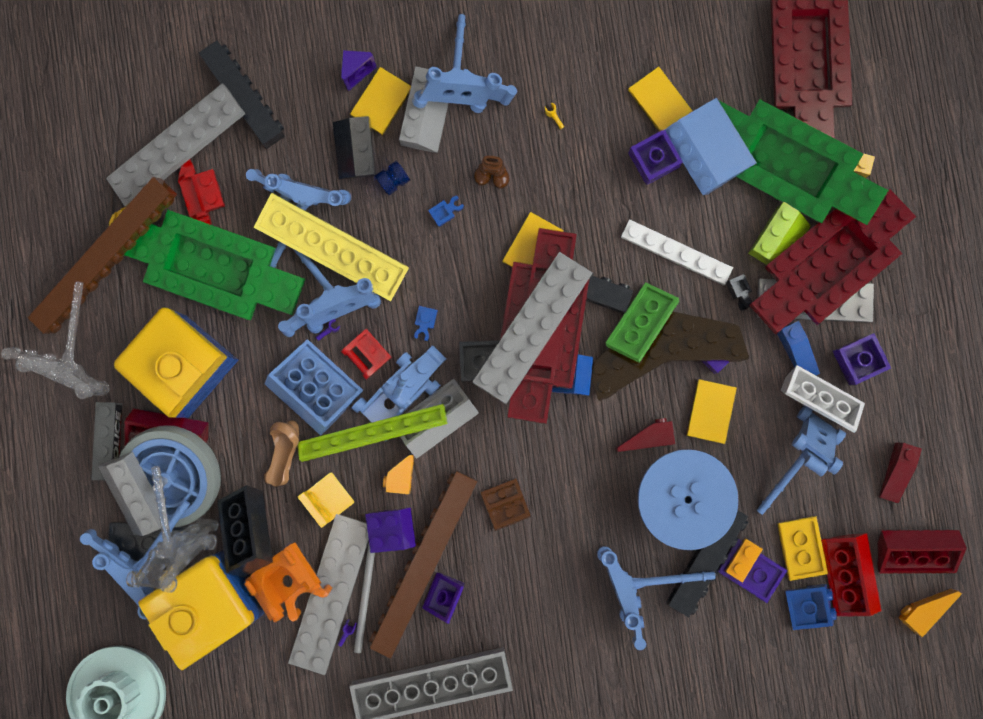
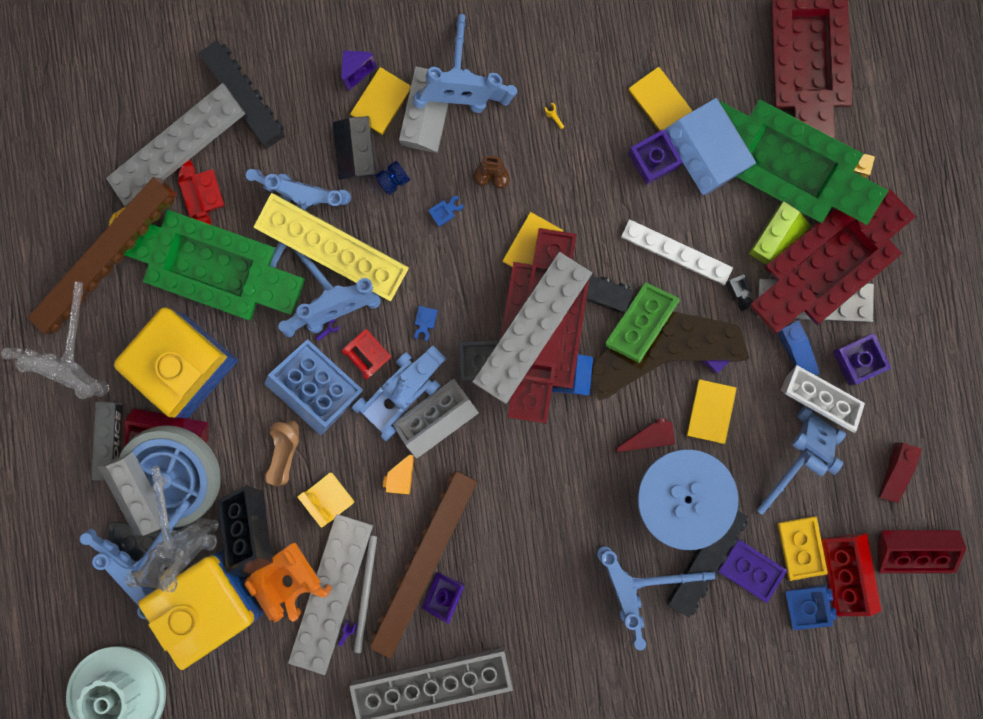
lime tile [298,404,448,462] -> none
dark purple brick [365,508,416,553] -> none
reddish brown slope [481,479,531,531] -> none
light orange plate [725,538,763,582] -> none
light orange slope [898,589,962,637] -> none

